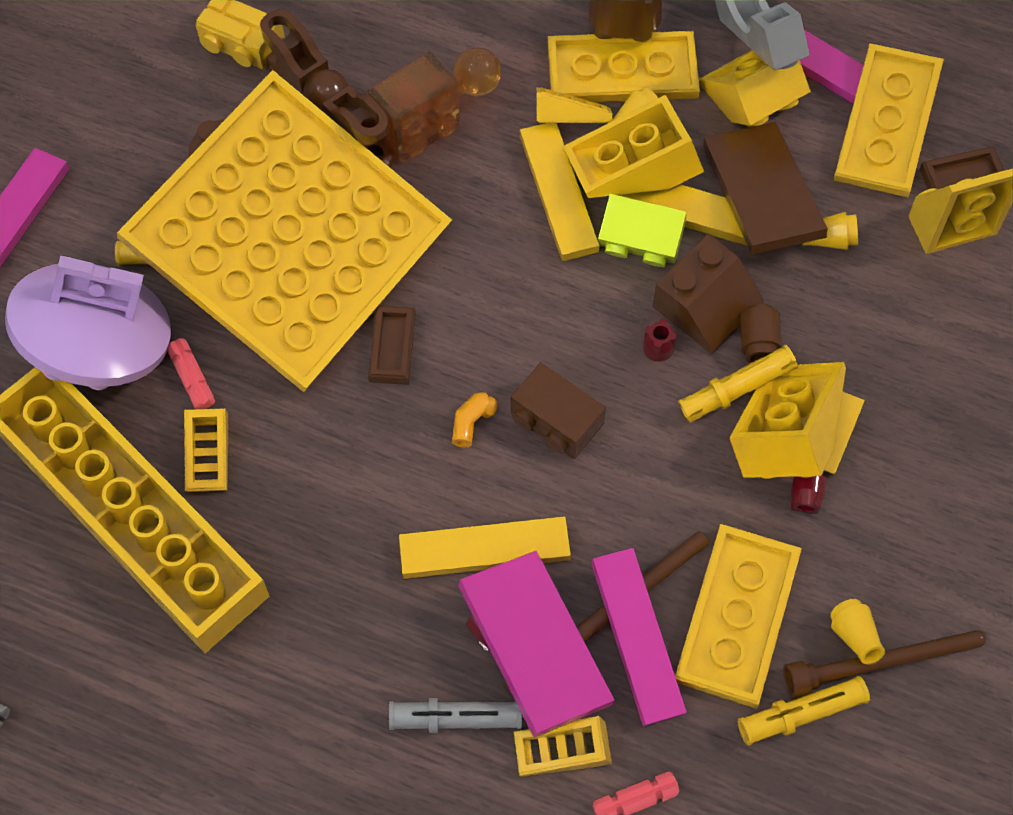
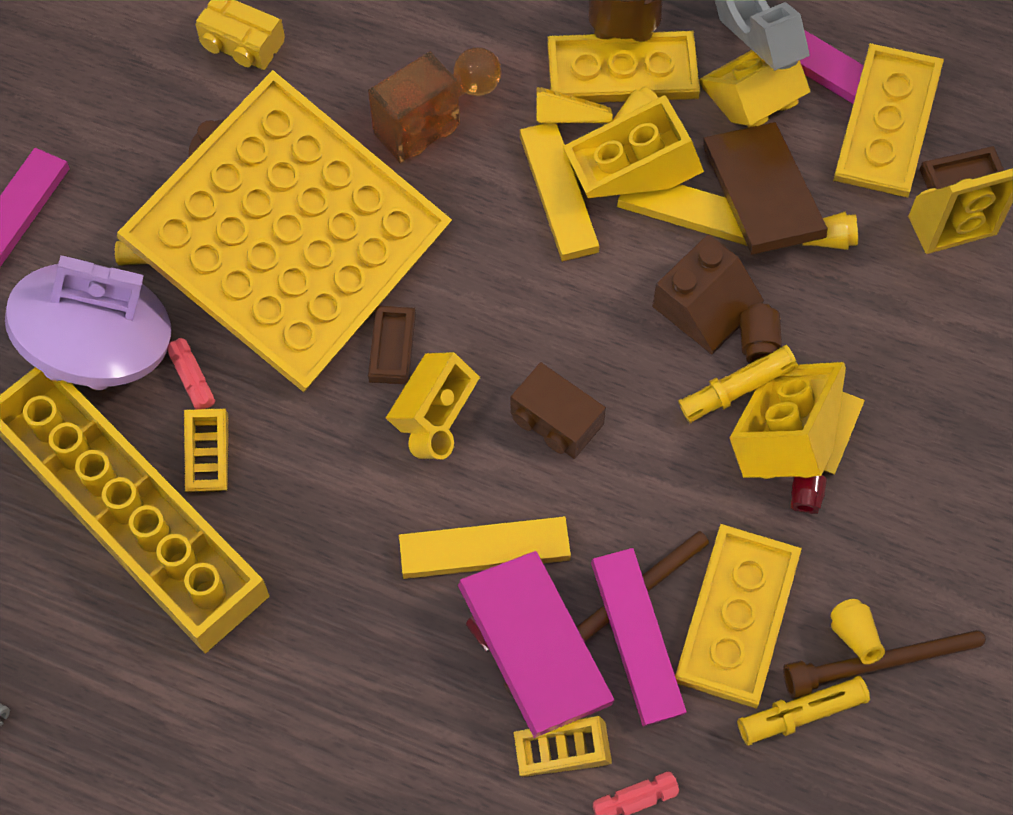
reddish brown piece [260,9,393,168] -> none
light grey pin [389,698,522,733] -> none
light orange arm [452,392,498,448] -> none
neon yellow brick [598,194,686,267] -> none
dark red hose [643,319,677,362] -> none
none -> yellow hinge [386,352,480,459]

